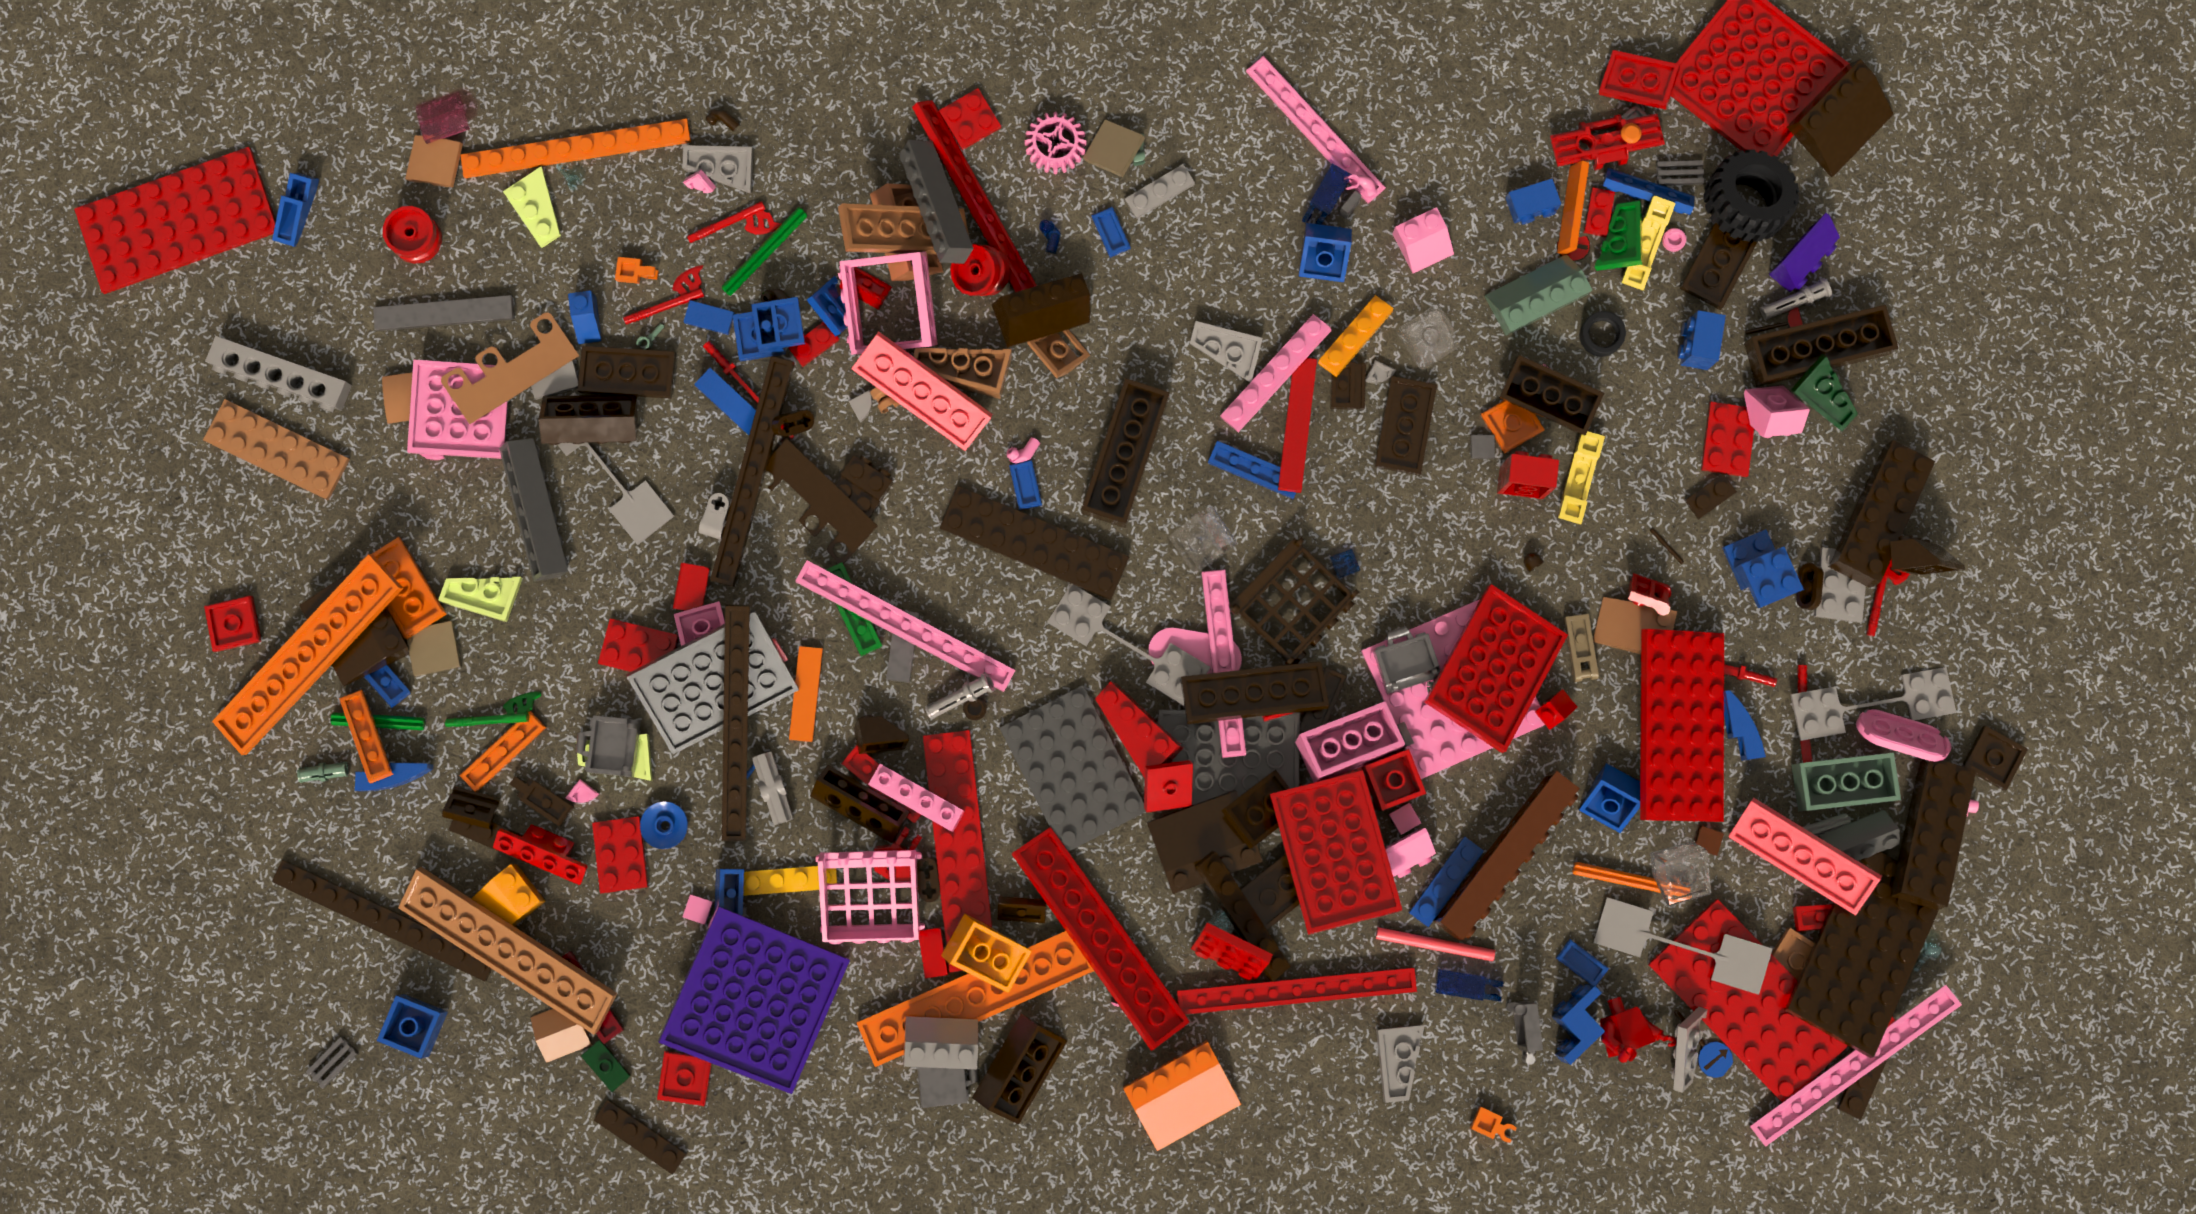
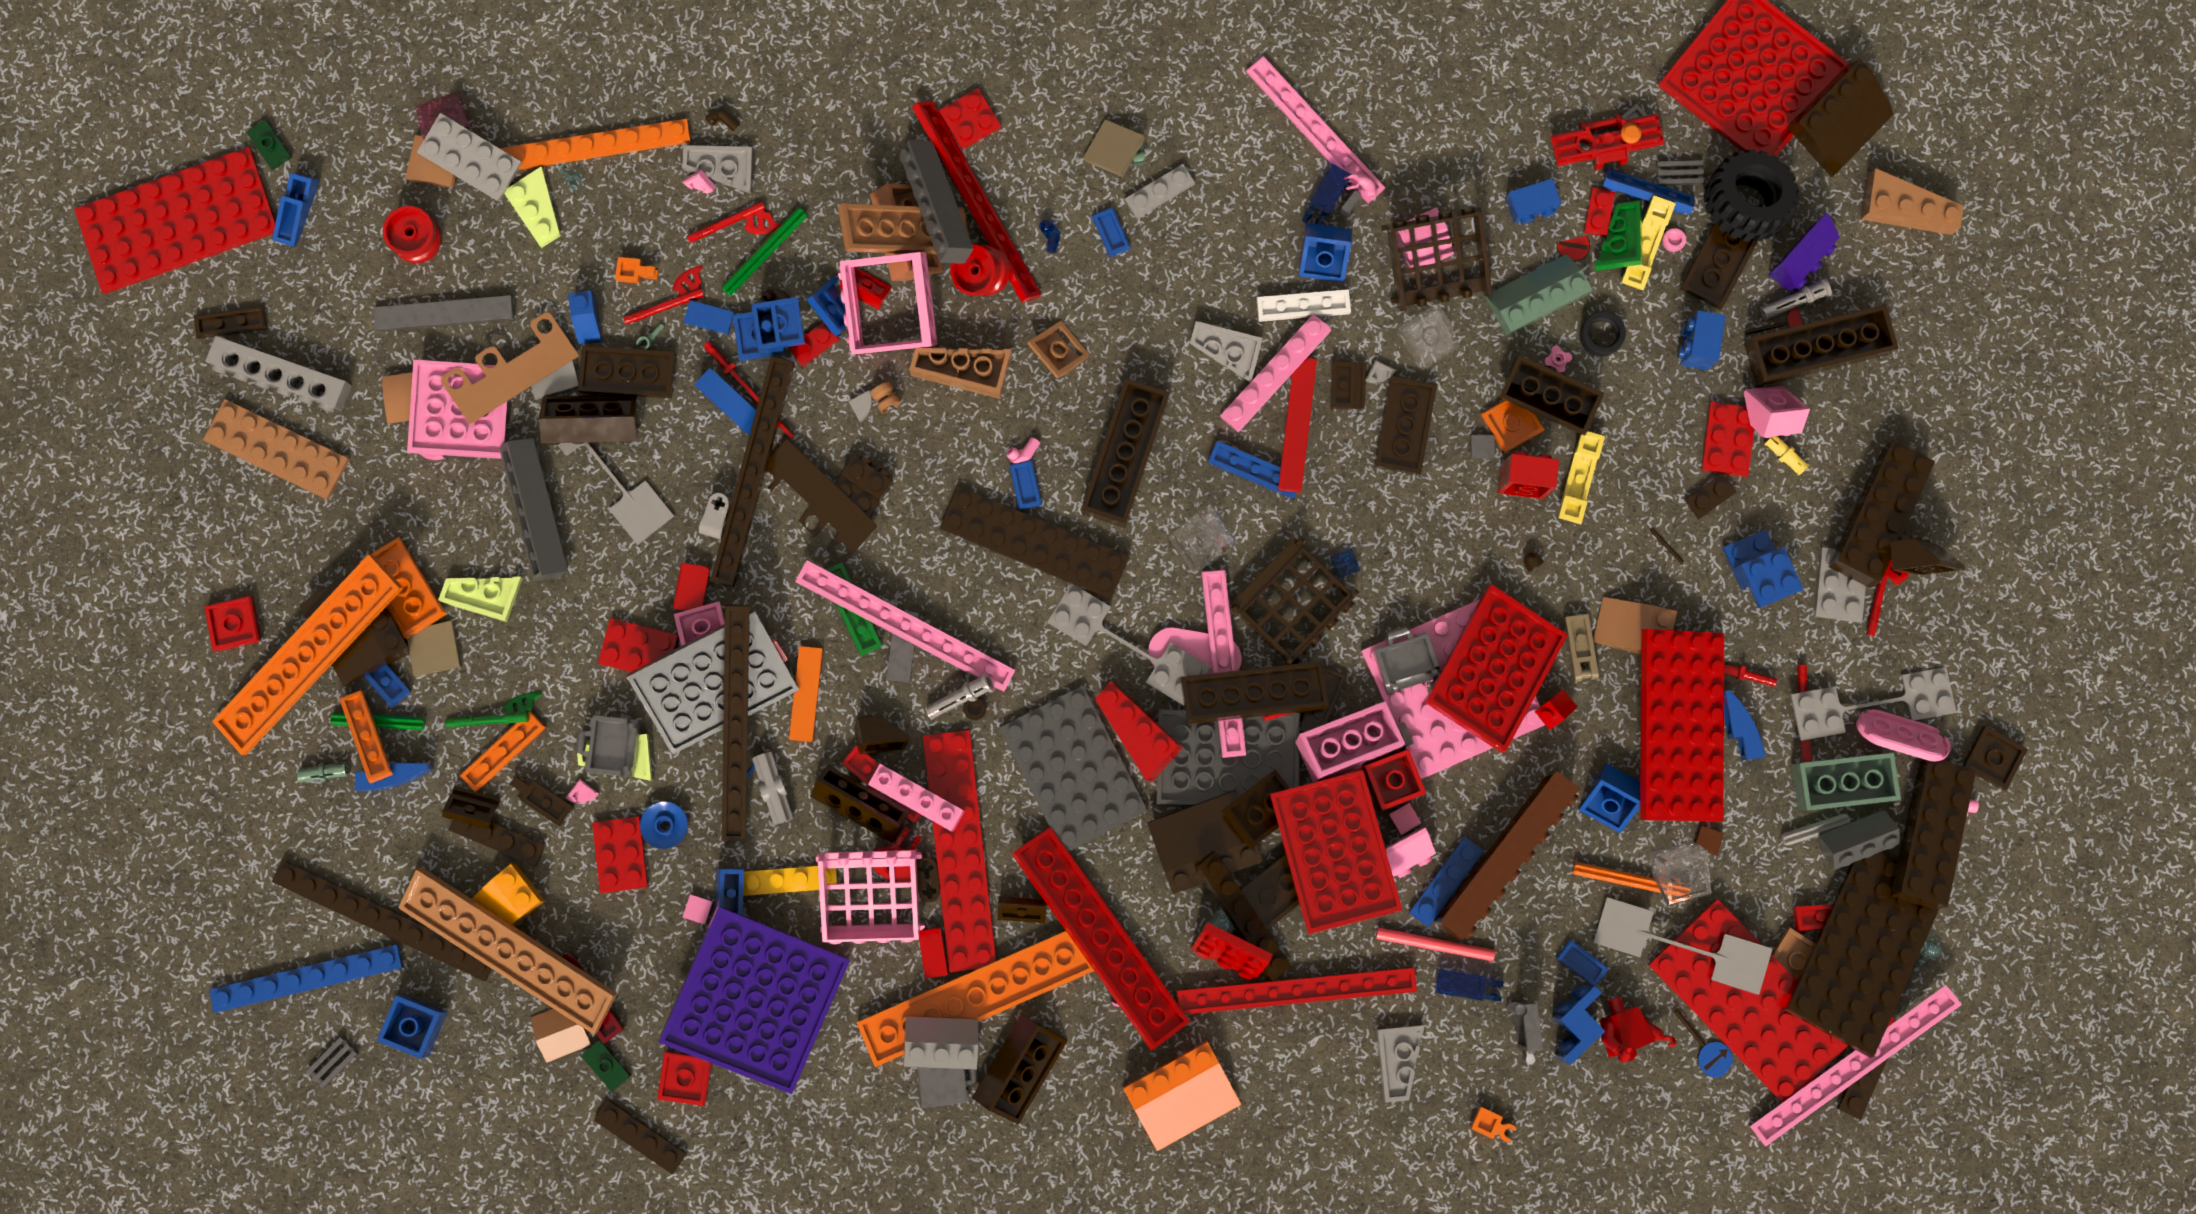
red bracket [493,824,588,885] -> none
dark brown beam [771,410,814,437] -> none
coral plate [851,331,993,451] -> none
light orange slope [941,914,1032,993] -> none
dark brown slope [991,273,1090,348] -> none
bright pink gear [1025,111,1086,175] -> none
plate [1144,760,1193,812] -> none
light orange plate [1318,295,1394,377] -> none
orange tile [1557,161,1589,255] -> none
red plate [1599,50,1680,110] -> none
red plate [1628,573,1672,616] -> none
light grey wing [1672,1007,1708,1093] -> none
coral plate [1728,797,1882,916] -> none
dark green wing [1791,354,1858,431] -> none
dark brown plate [1796,563,1824,610] -> none
none -> dark brown tile [194,306,267,339]
none -> blue plate [209,944,404,1013]
none -> dark green plate [247,119,292,170]
none -> light grey plate [417,113,522,202]
none -> white plate [1256,289,1351,322]
none -> dark brown window [1381,206,1492,311]
none -> bright pink plate [1544,346,1572,373]
none -> light yellow pin [1764,436,1809,476]
none -> medium nougat wedge [1861,168,1964,235]

